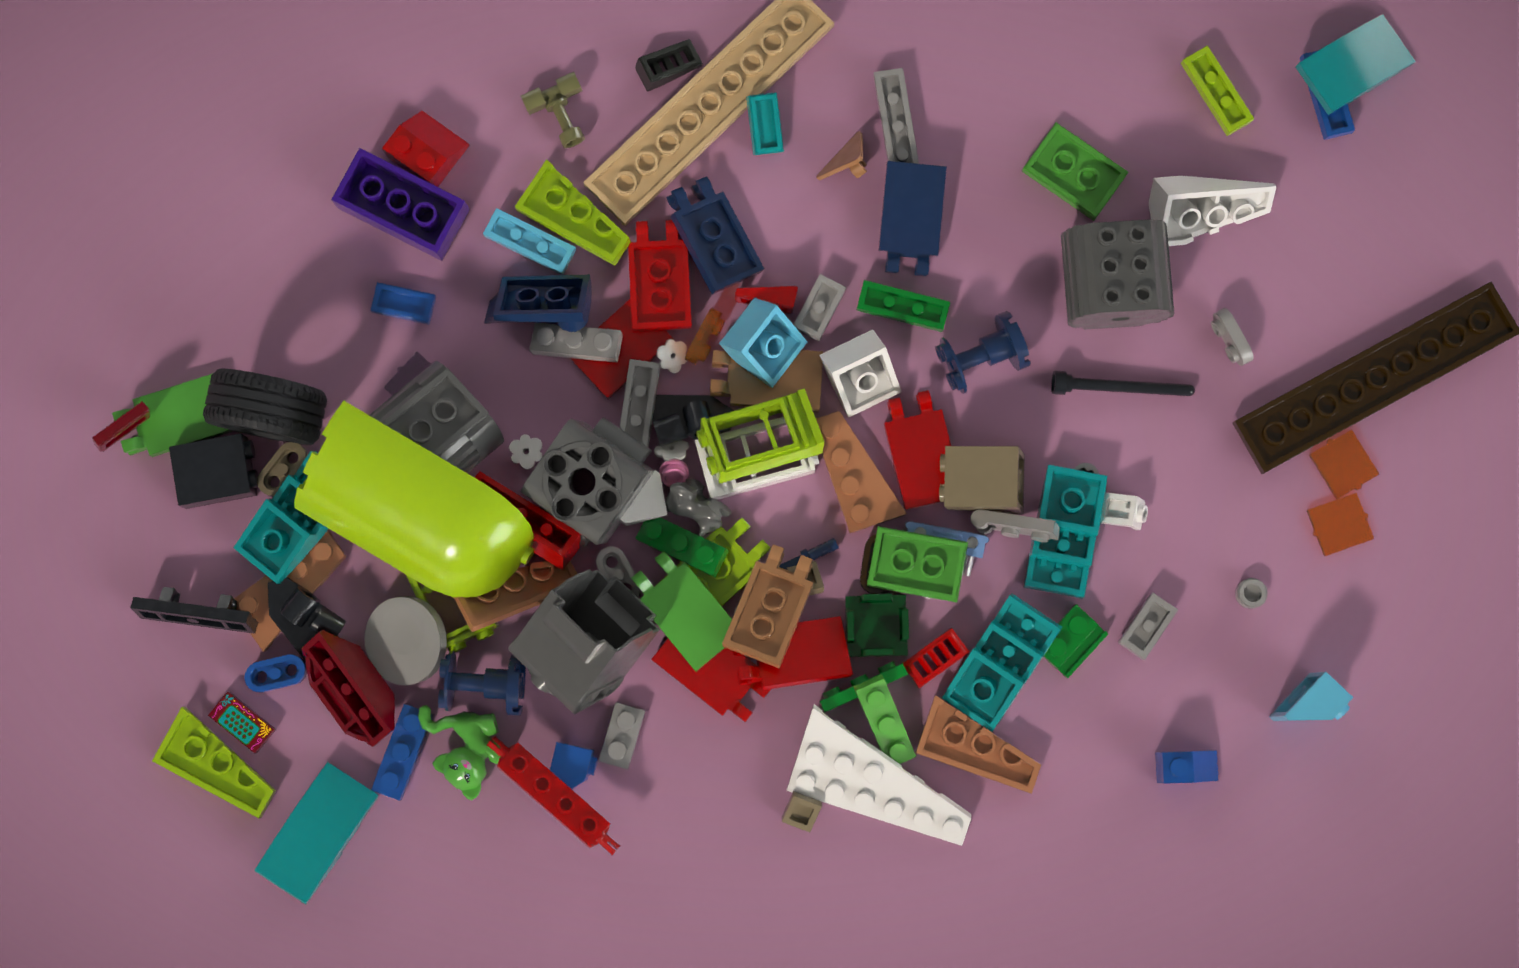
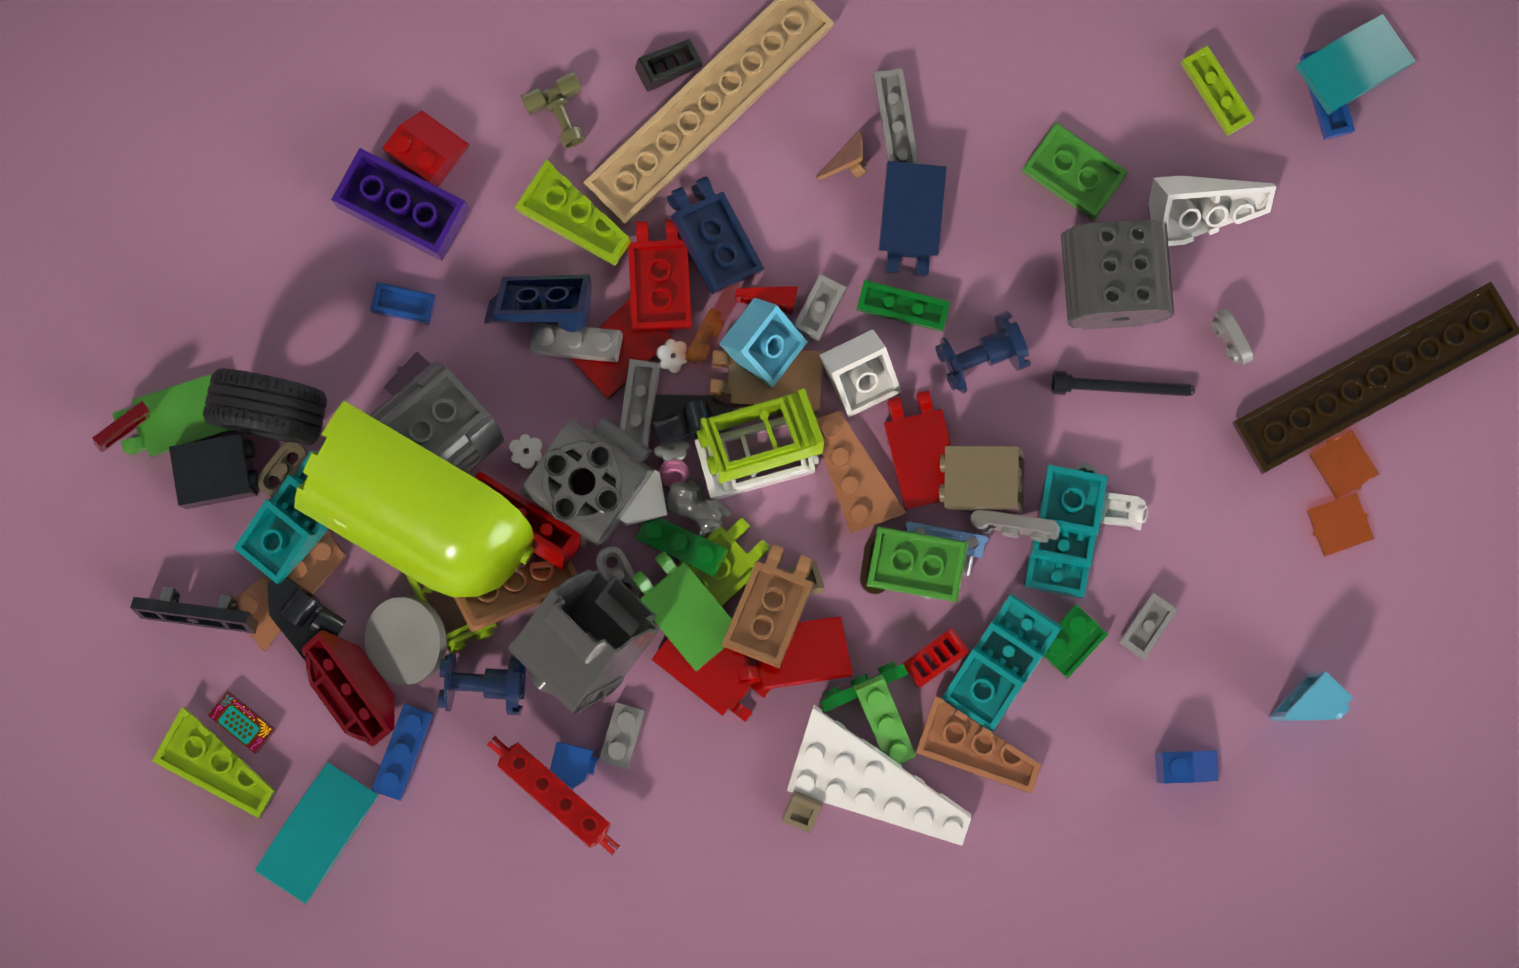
blue plate [244,654,307,692] -> none
bright green animal [418,705,500,800] -> none
medium azure plate [483,208,576,275] -> none
teal tile [746,93,784,156] -> none
dark blue piece [779,538,839,570] -> none
dark green panel [845,594,909,657] -> none
light grey tile [1235,578,1268,609] -> none

